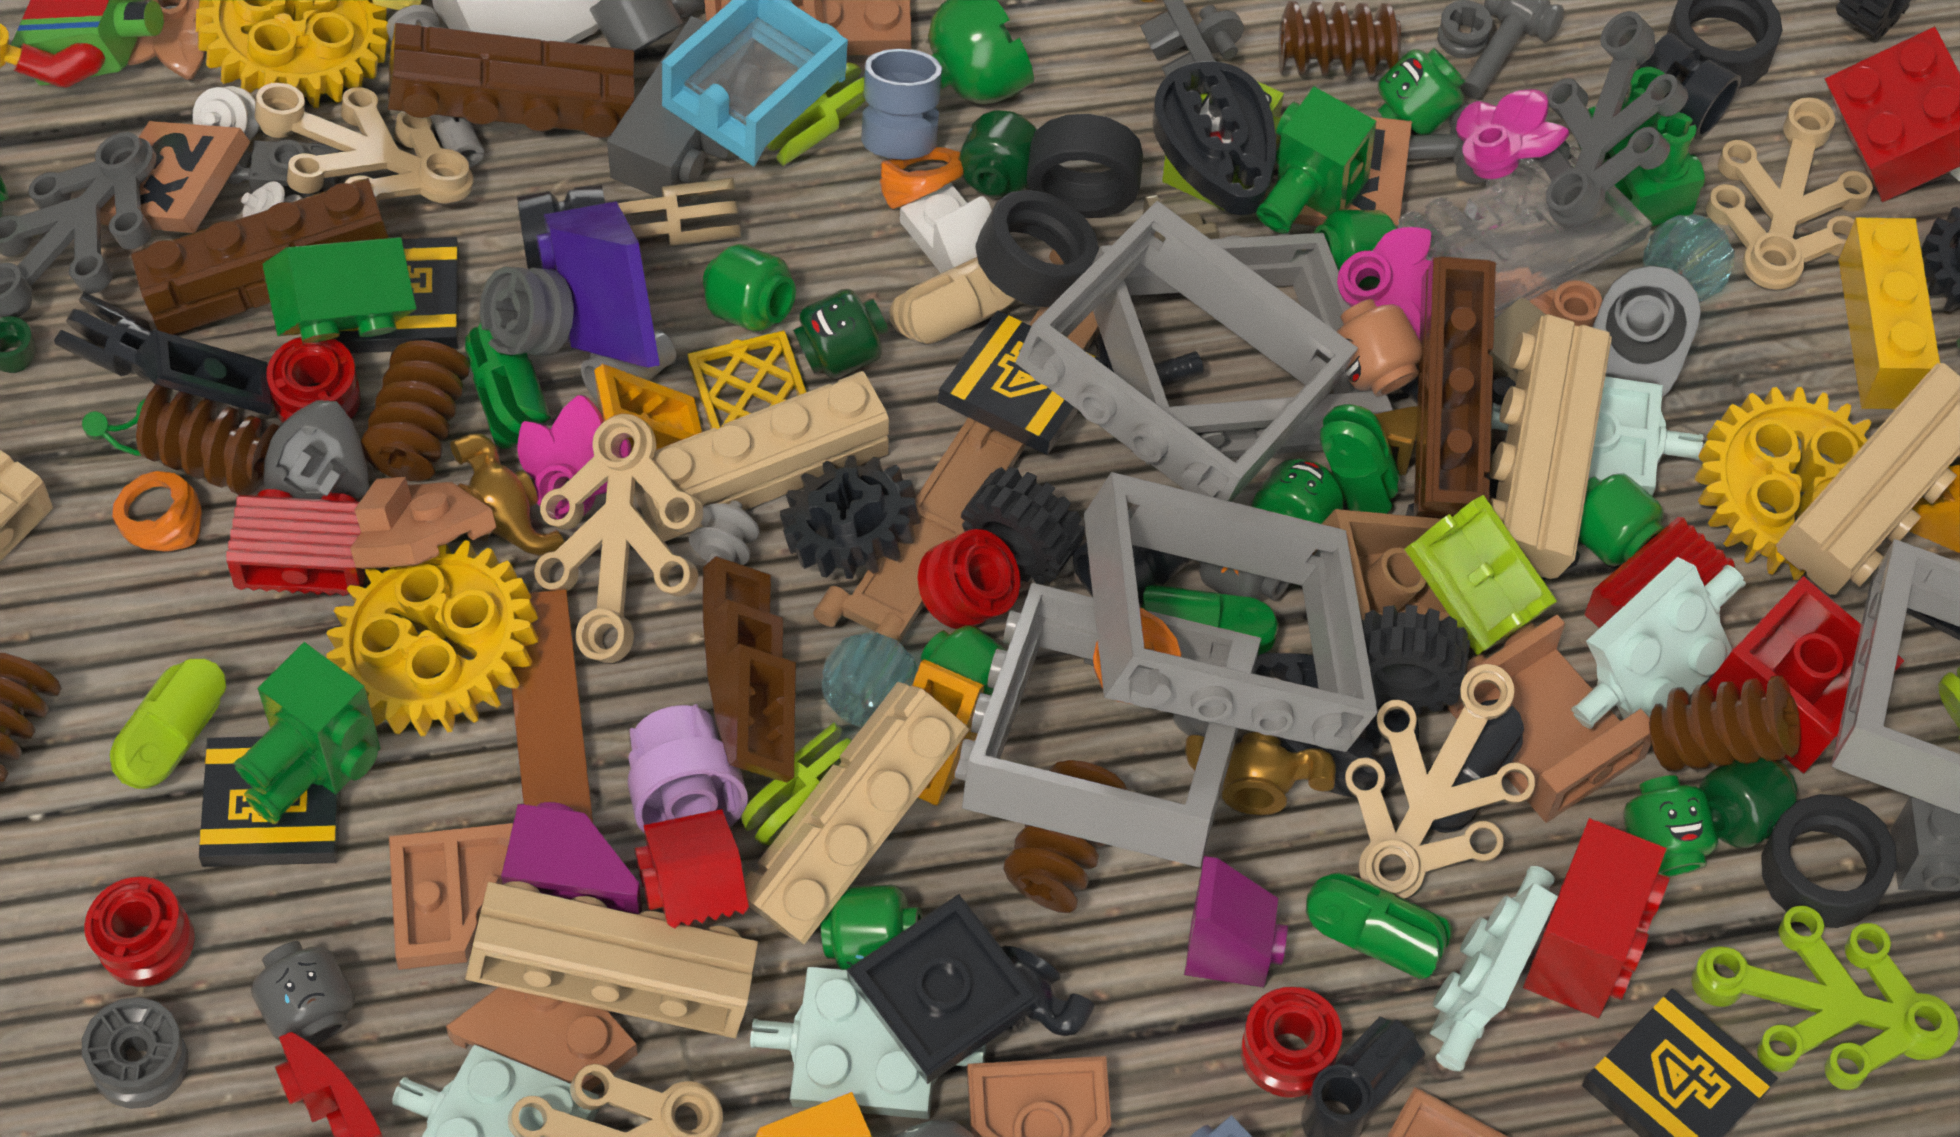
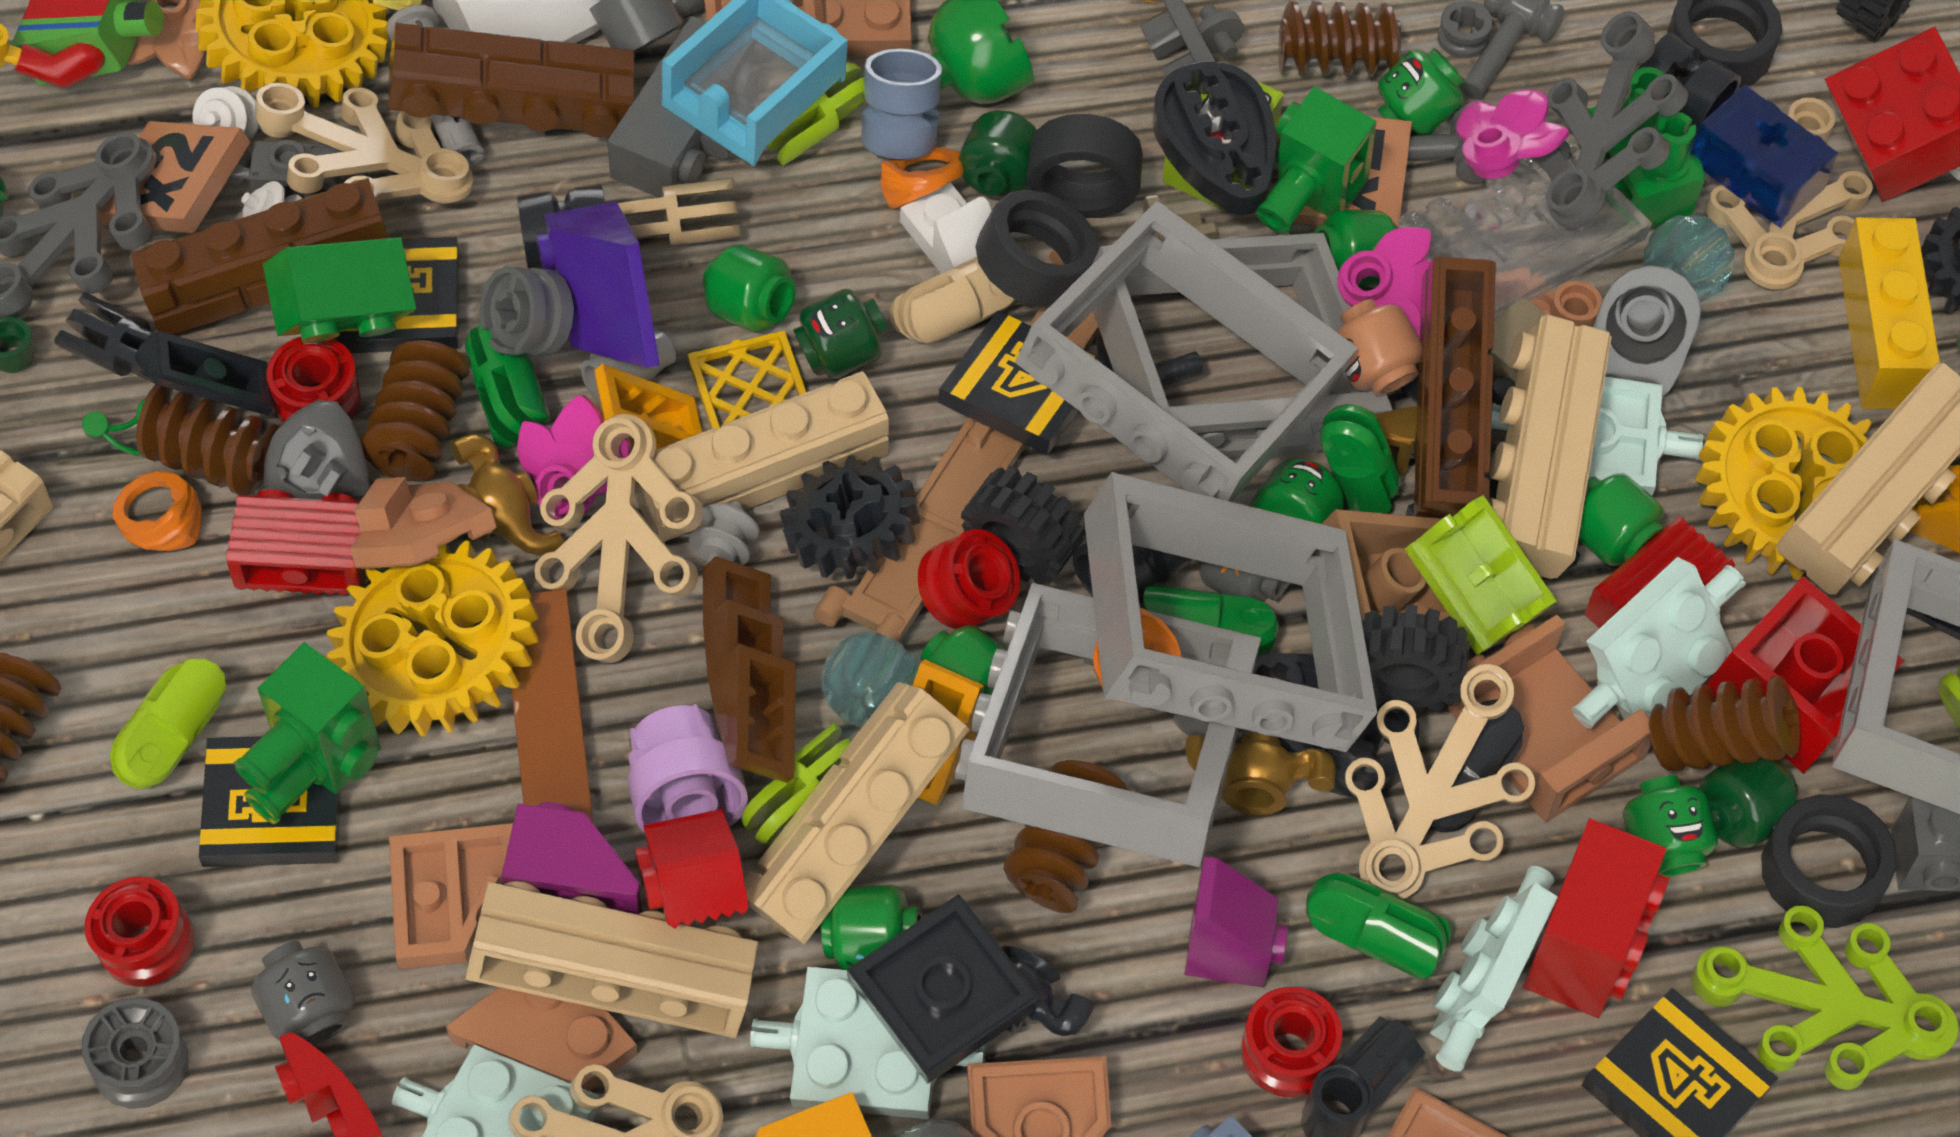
none -> clear blue brick [1690,85,1838,229]

